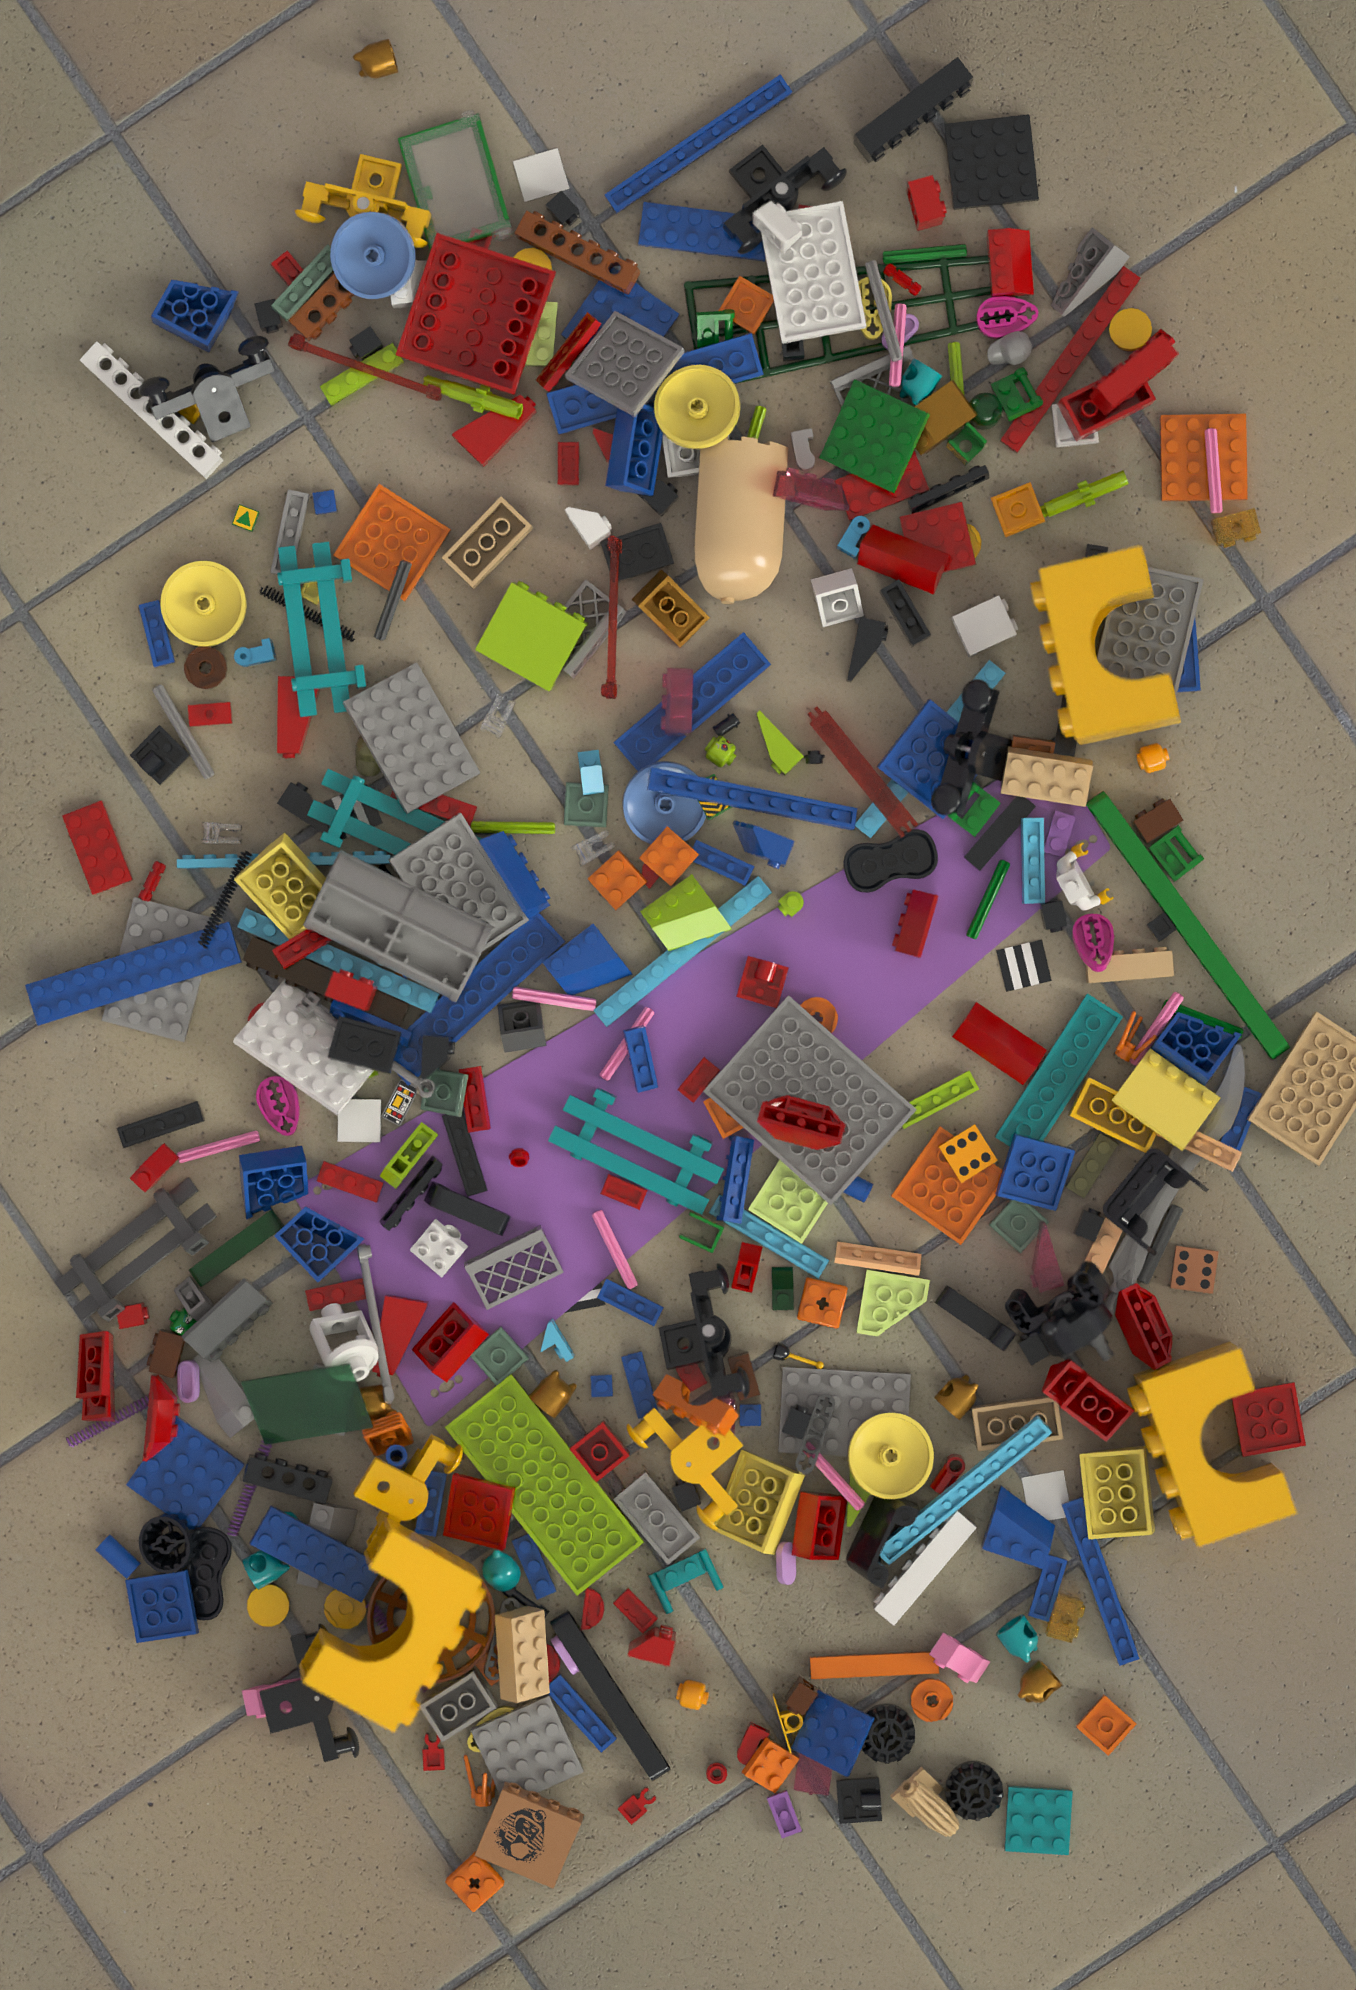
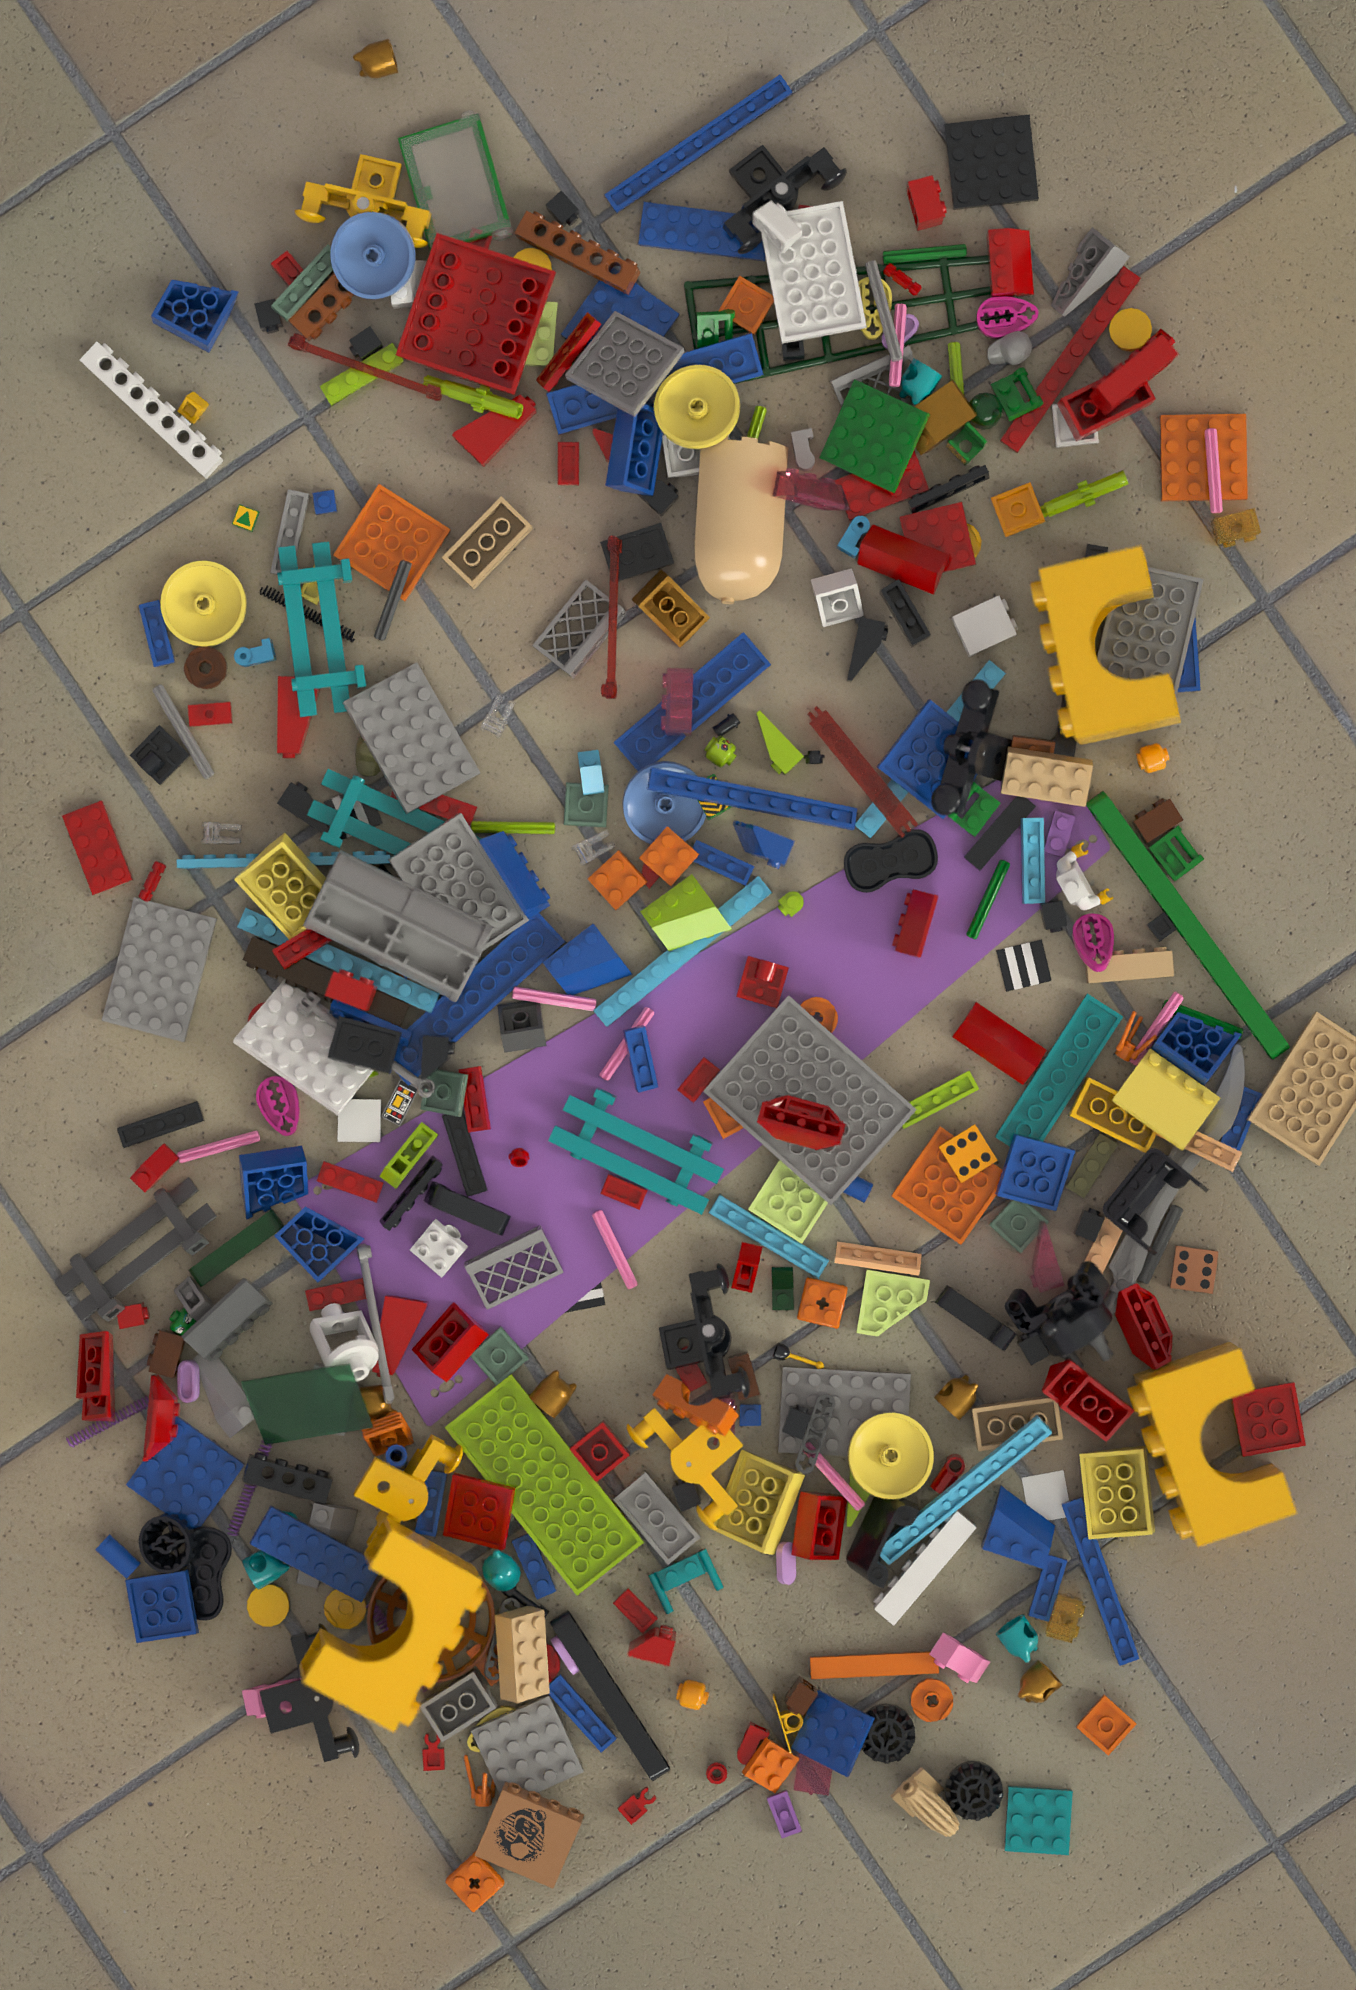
blue plate [25,922,242,1026] -> none
piece [139,336,275,443] -> none
black piece [198,851,253,949] -> none
lime panel [475,580,588,692] -> none
white sticker [513,148,569,202] -> none
medium azure slope [540,1318,575,1362] -> none
white slope [565,507,612,550] -> none
red plate [581,1587,605,1630] -> none
blue plate [591,1374,613,1397] -> none
blue plate [597,1279,664,1326] -> none
blue plate [621,1351,659,1419] -> none
green piece [679,1211,724,1253] -> none
blue hinge [716,1136,754,1224] -> none
black plate [836,1777,882,1824] -> none
black brick [853,57,973,163] -> none

